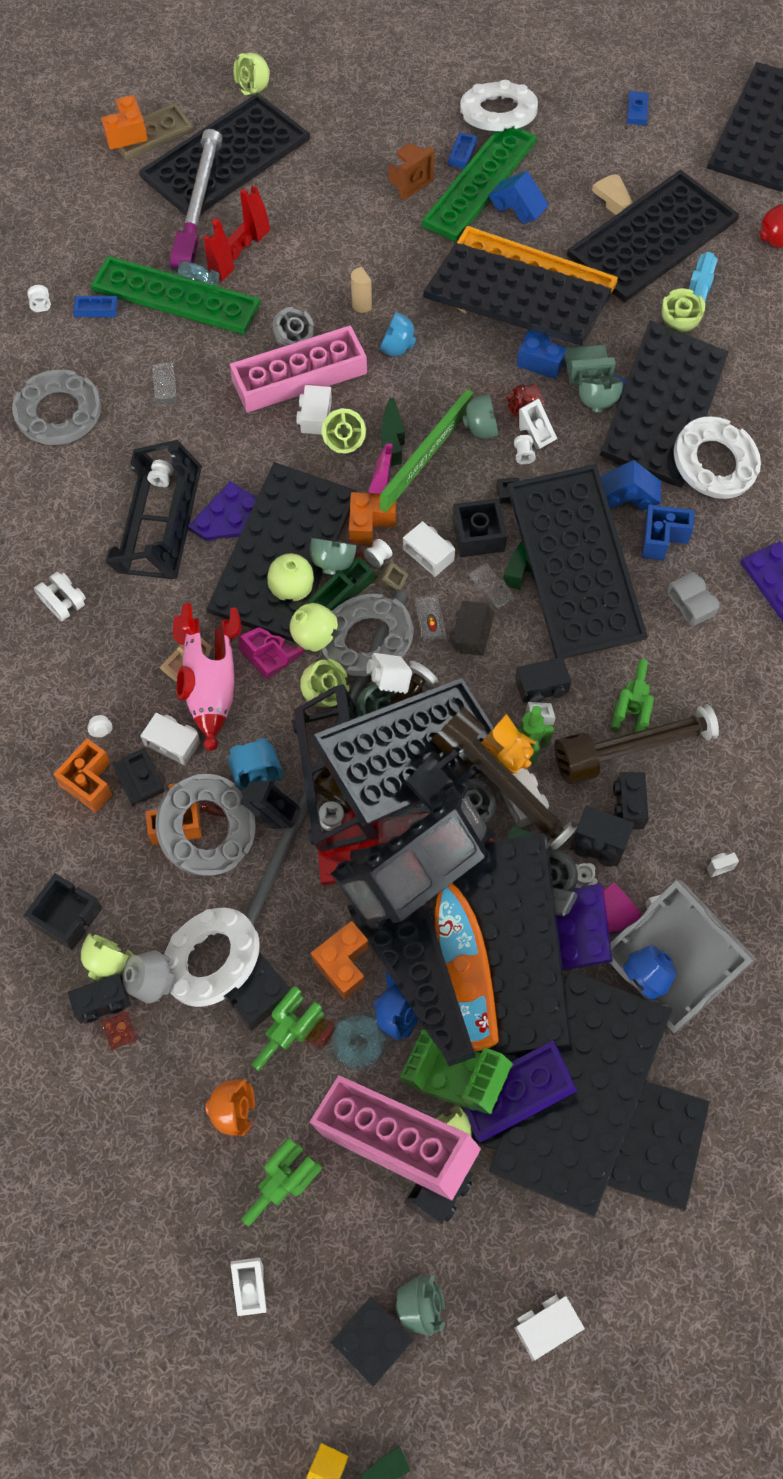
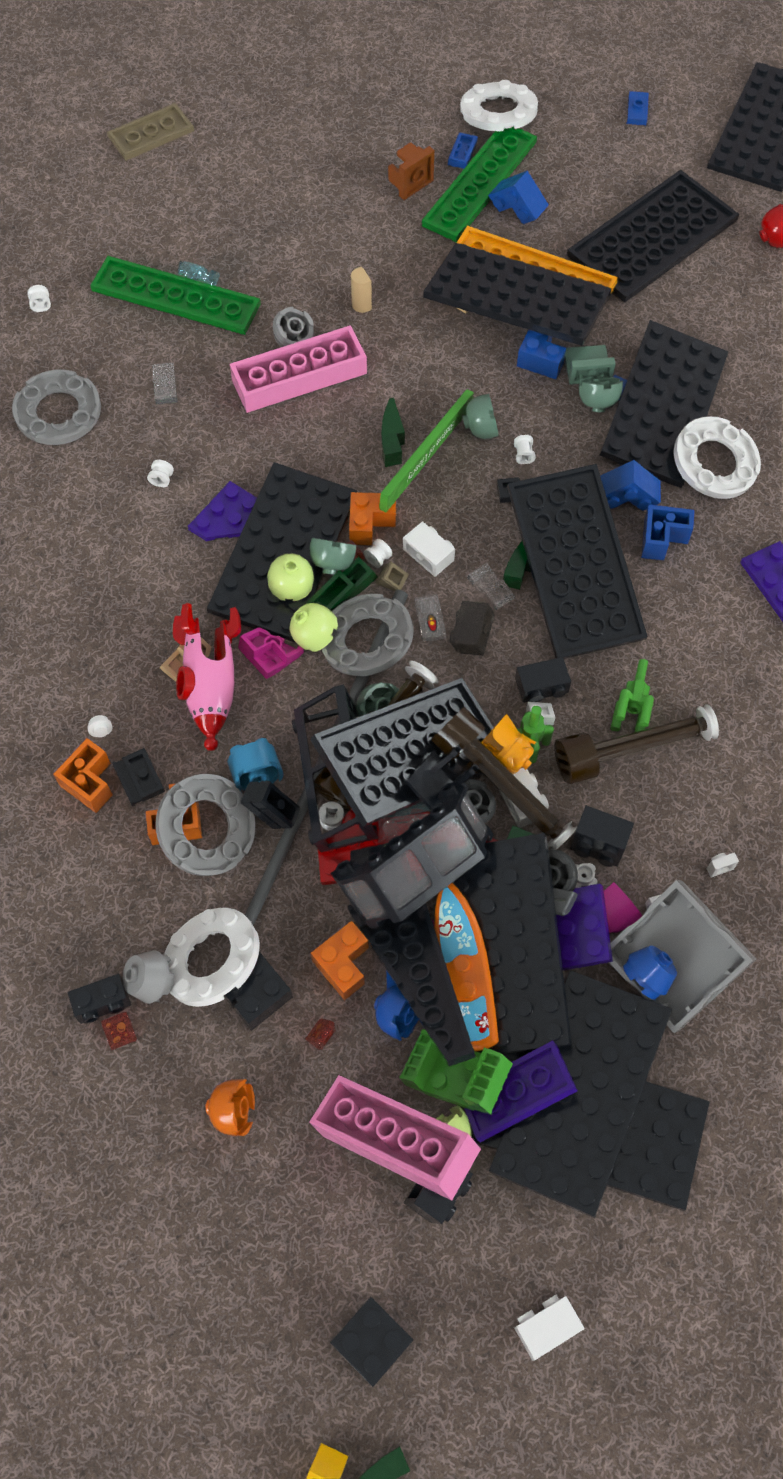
black piece [23,873,102,950] -> none
white brick [34,572,86,622] -> none
blue plate [73,296,118,317] -> none
yellowish green cylinder [81,933,134,981] -> none
orange brick [101,95,148,150] -> none
black windscreen [106,440,202,579] -> none
black plate [139,93,310,216] -> none
white brick [141,713,201,766] -> none
piece [170,129,222,271] -> none
clear red piece [200,801,226,817] -> none
red wedge [203,185,270,282] -> none
white slope [231,1258,267,1316] -> none
yellowish green cylinder [234,53,270,95] -> none
bright green plant [241,1137,323,1226] -> none
bright green plant [251,986,325,1072] -> none
white brick [297,385,332,435] -> none
yellowish green cylinder [300,659,349,708] -> none
yellowish green cylinder [322,408,367,454] -> none
clear light blue plate [332,1015,385,1070] -> none
white brick [366,653,412,694] -> none
dark pink slope [369,443,393,494] -> none
dark azure cylinder [378,312,417,357] -> none
sand green cone [396,1274,445,1336] -> none
black brick [452,498,507,557] -> none
clear red brick [506,383,545,416] -> none
white slope [519,399,557,449] -> none
tan slope [592,174,633,215] -> none
black brick [613,772,649,829] -> none
yellowish green cylinder [661,288,705,332] -> none
light grey brick [667,572,719,627] -> none
medium azure piece [689,252,718,302] -> none

